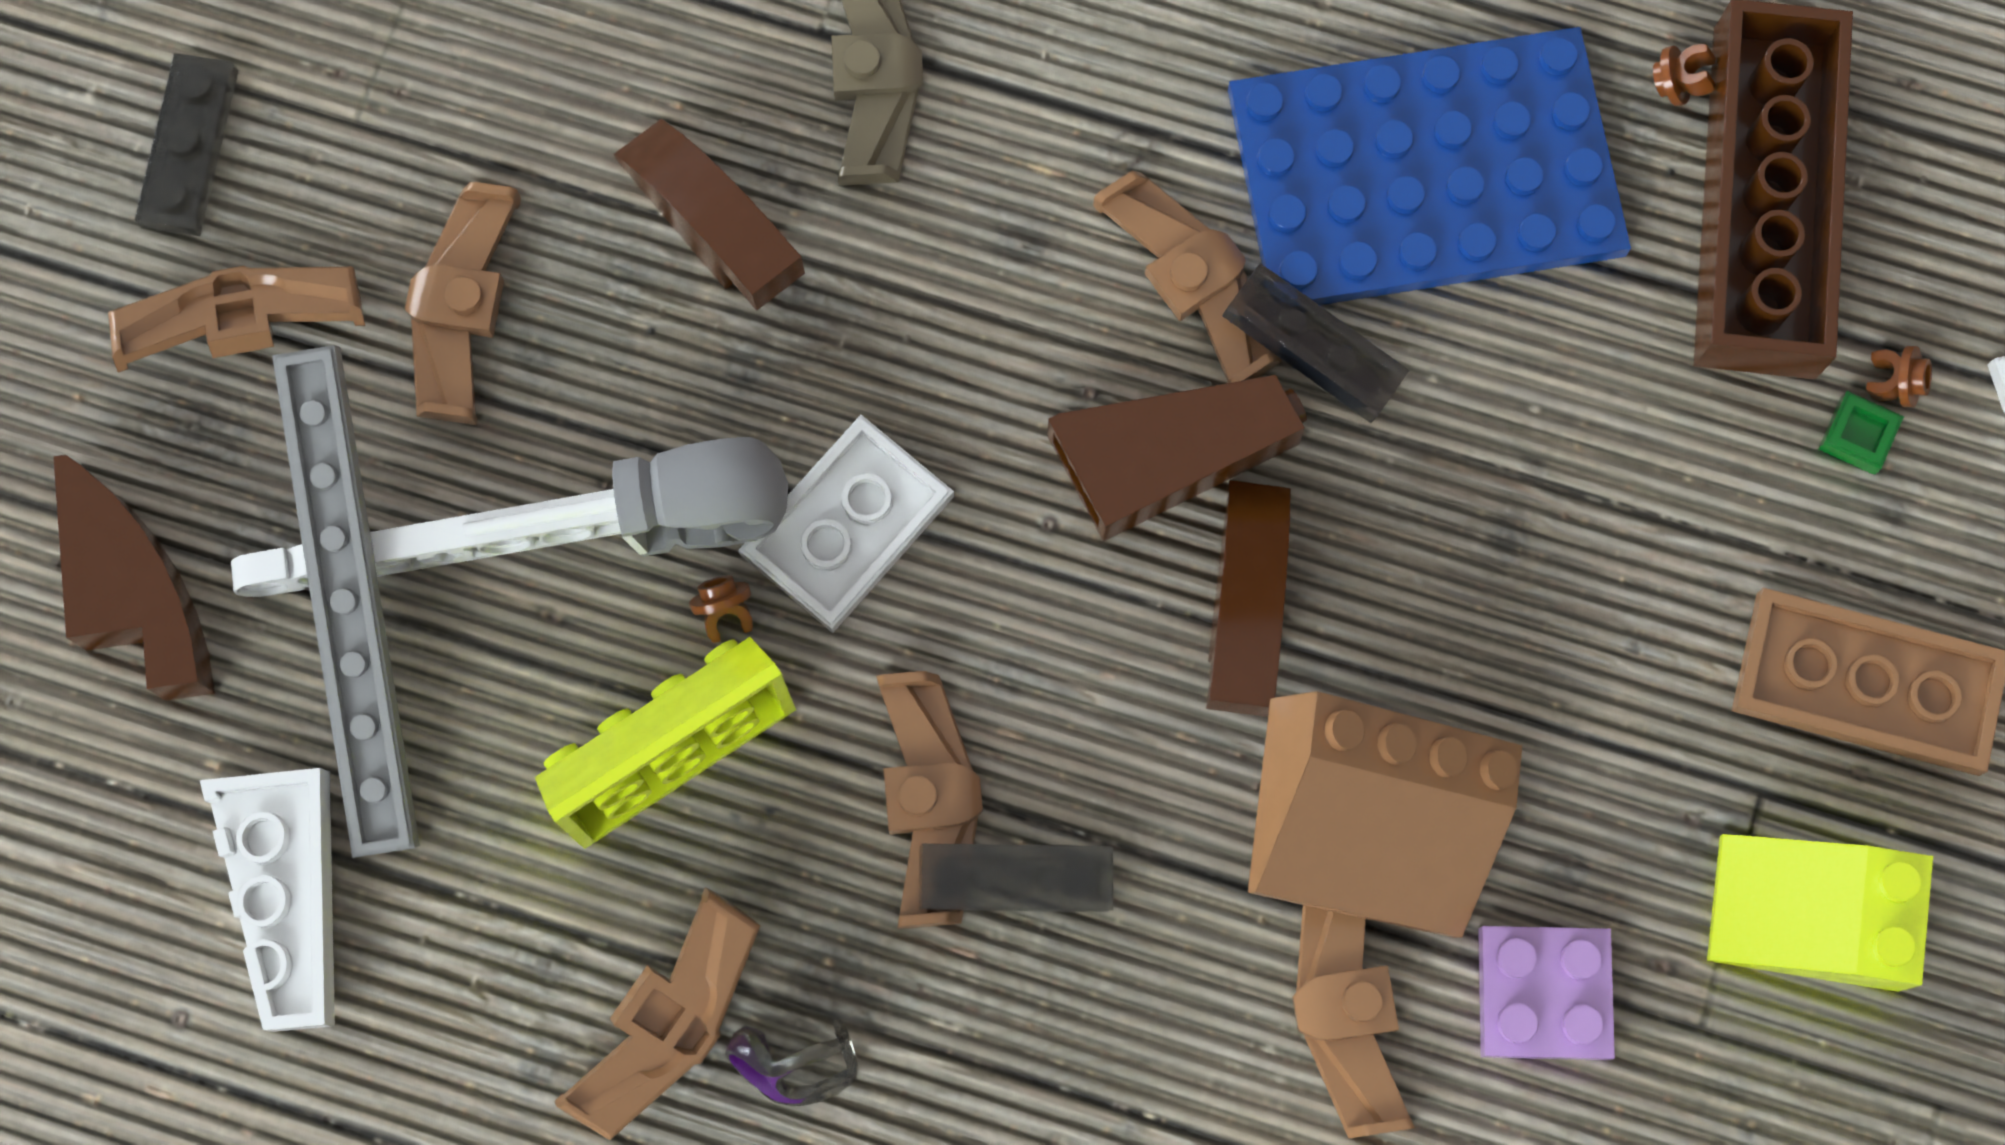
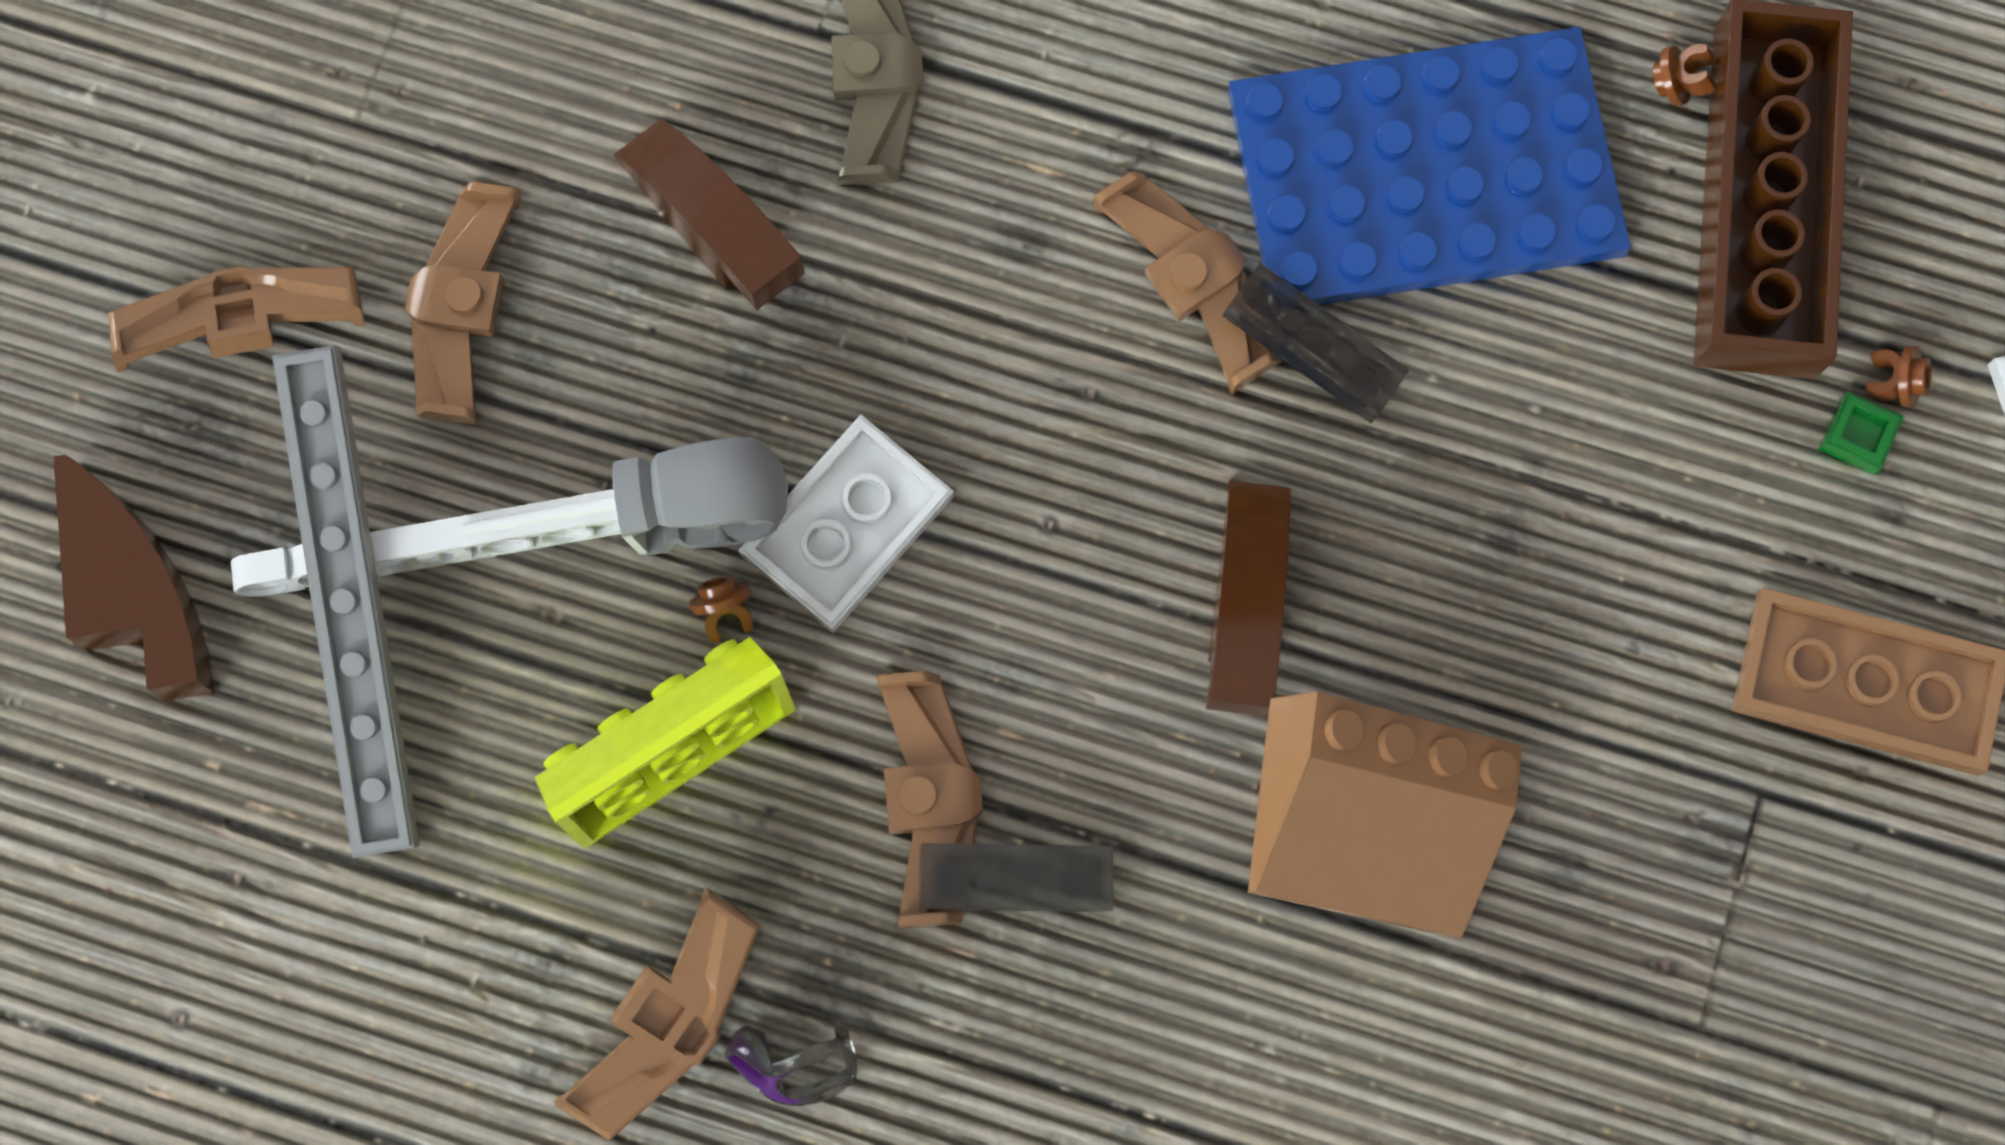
clear smoke plate [134,53,238,237] -> none
white wing [200,768,335,1032] -> none
reddish brown slope [1047,375,1307,542] -> none
medium nougat plate [1292,905,1415,1139] -> none
lavender plate [1478,926,1615,1060] -> none
neon yellow slope [1707,834,1933,992] -> none

